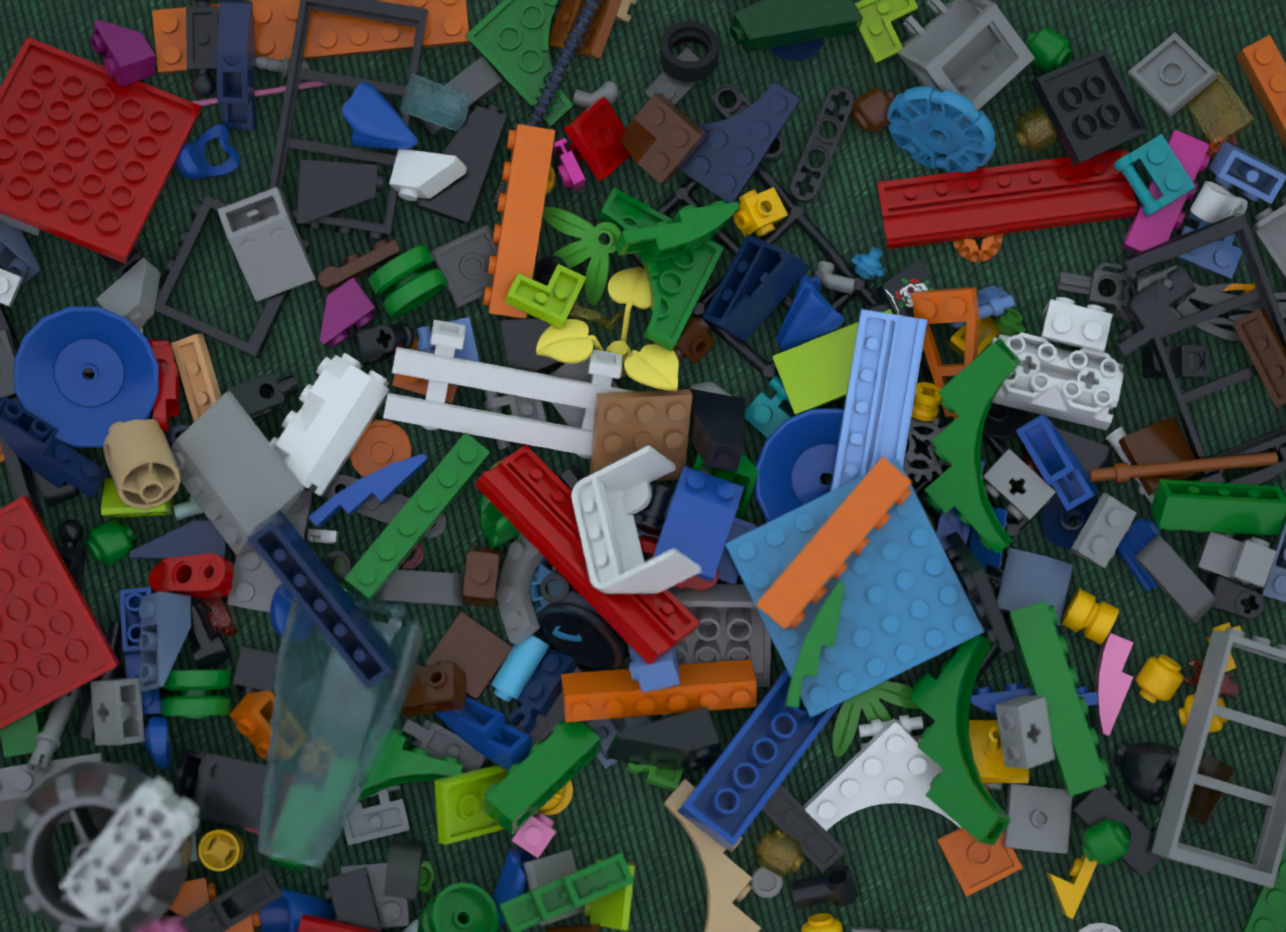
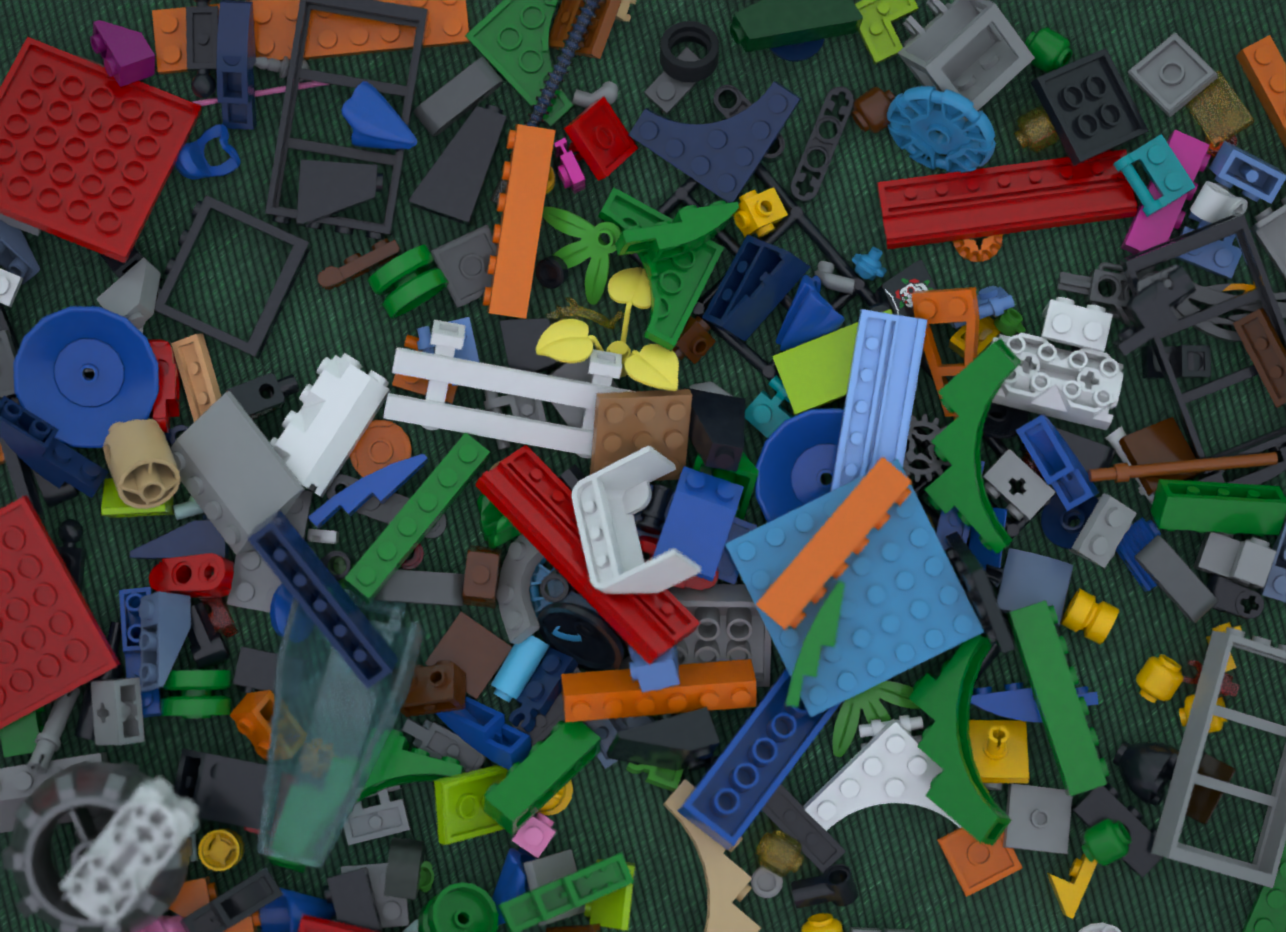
green head [85,519,135,566] -> none
blue hat [143,716,172,770] -> none
light grey slope [217,187,316,302] -> none
magenta slope [320,277,377,348] -> none
black piece [352,322,414,366] -> none
white slope [389,149,467,201] -> none
clear light blue slope [400,74,471,131] -> none
lime plate [504,264,587,329] -> none
reddish brown slope [620,93,708,184] -> none
yellow wheel [911,382,942,422] -> none
light grey brick [995,695,1055,769] -> none
bright pink slope [1094,633,1133,736] -> none

